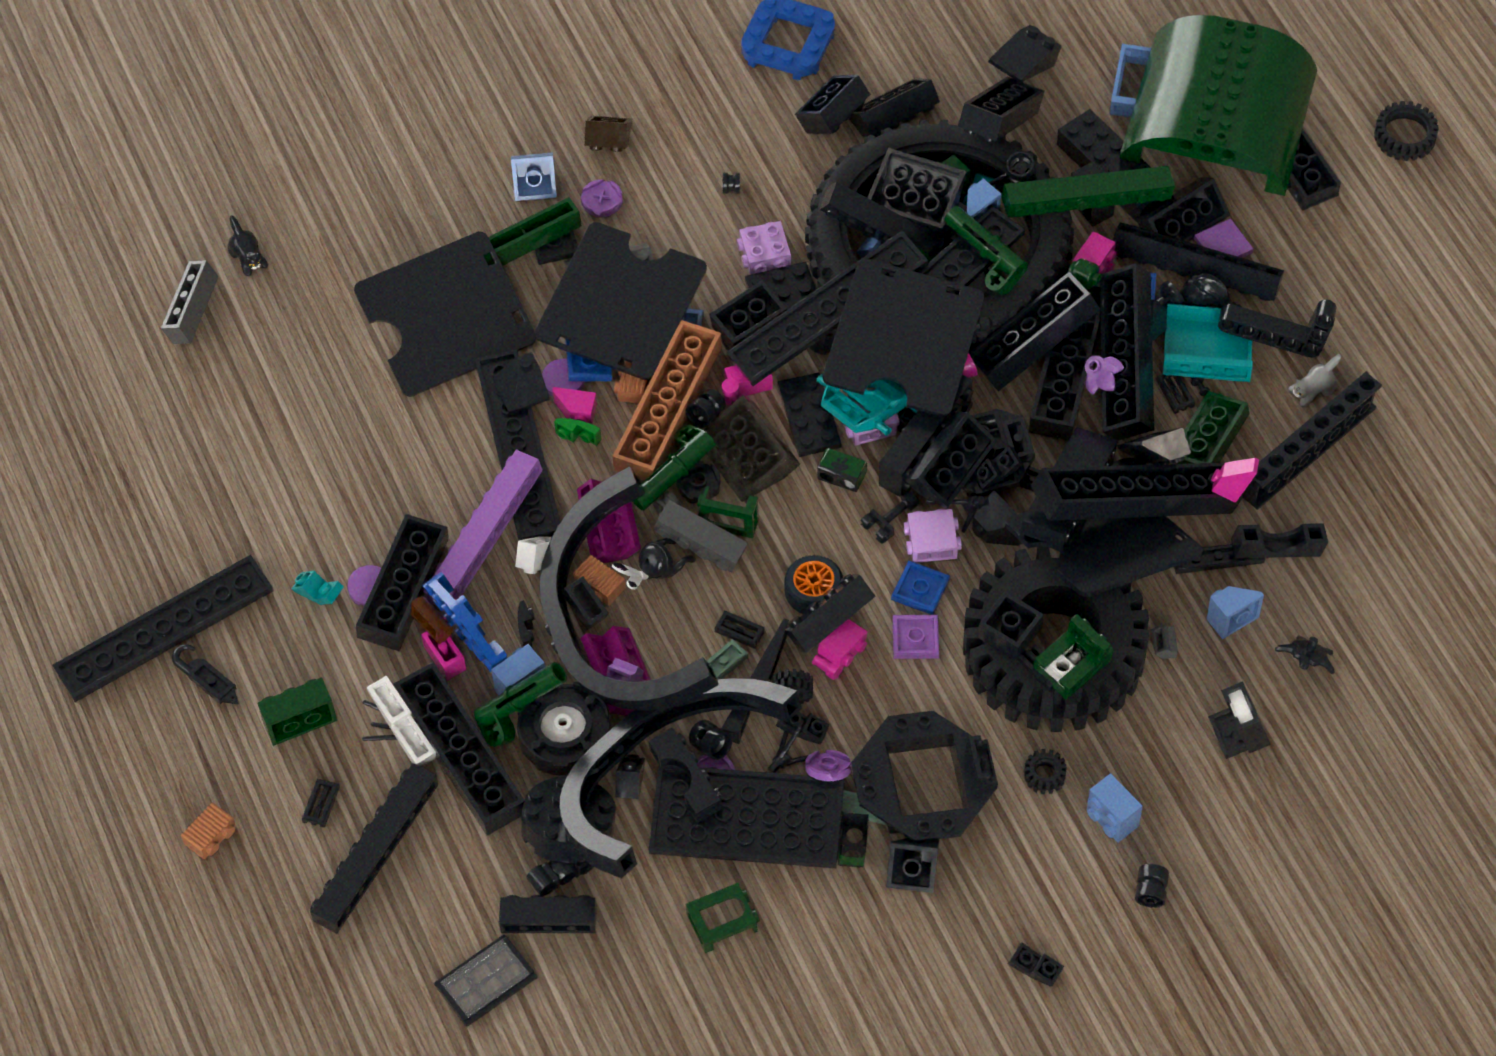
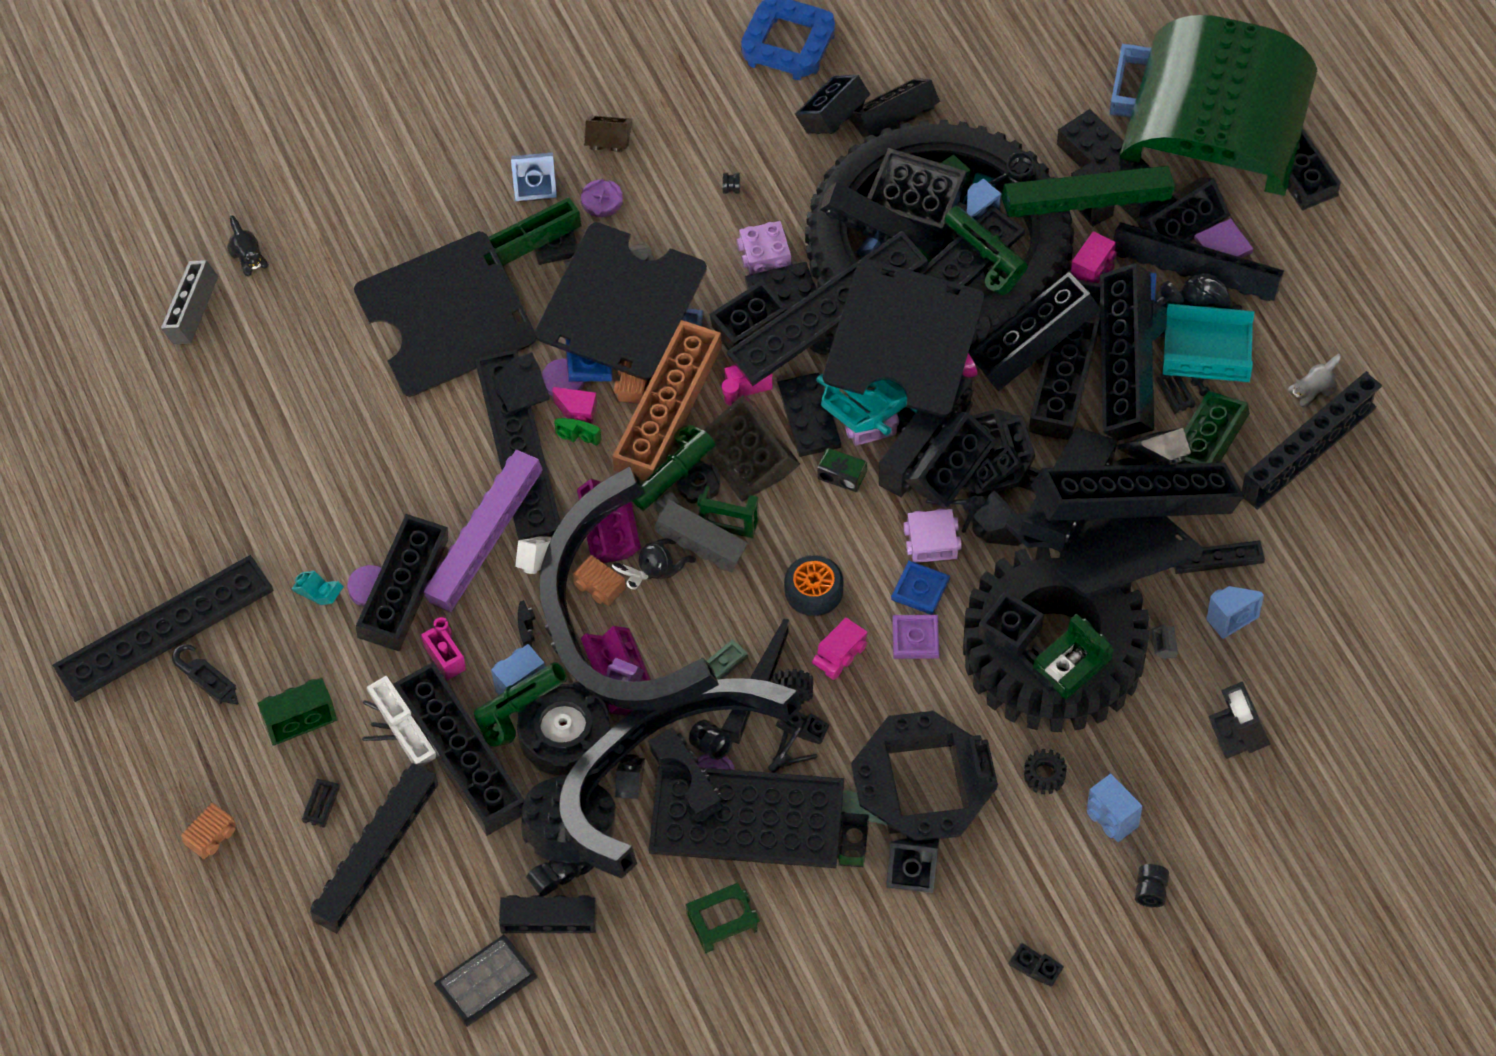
reddish brown brick [411,596,453,644] -> none
blue plate [422,572,508,672] -> none
black brick [562,576,609,630] -> none
black wheel [686,389,726,428] -> none
black tile [714,610,765,649] -> none
black brick [784,574,876,653] -> none
medium lavender tile [805,750,851,781] -> none
black bar [860,491,919,544] -> none
black brick [958,76,1045,142] -> none
black slope [988,25,1062,83] -> none
dark green head [1068,258,1102,290] -> none
medium lavender plate [1085,355,1124,395] -> none
dark pink slope [1211,458,1259,503] -> none
black beam [1218,299,1337,358] -> none
black arch [1231,523,1328,558] -> none
black piece [1275,635,1335,674] -> none
black tyre [1374,101,1439,161] -> none

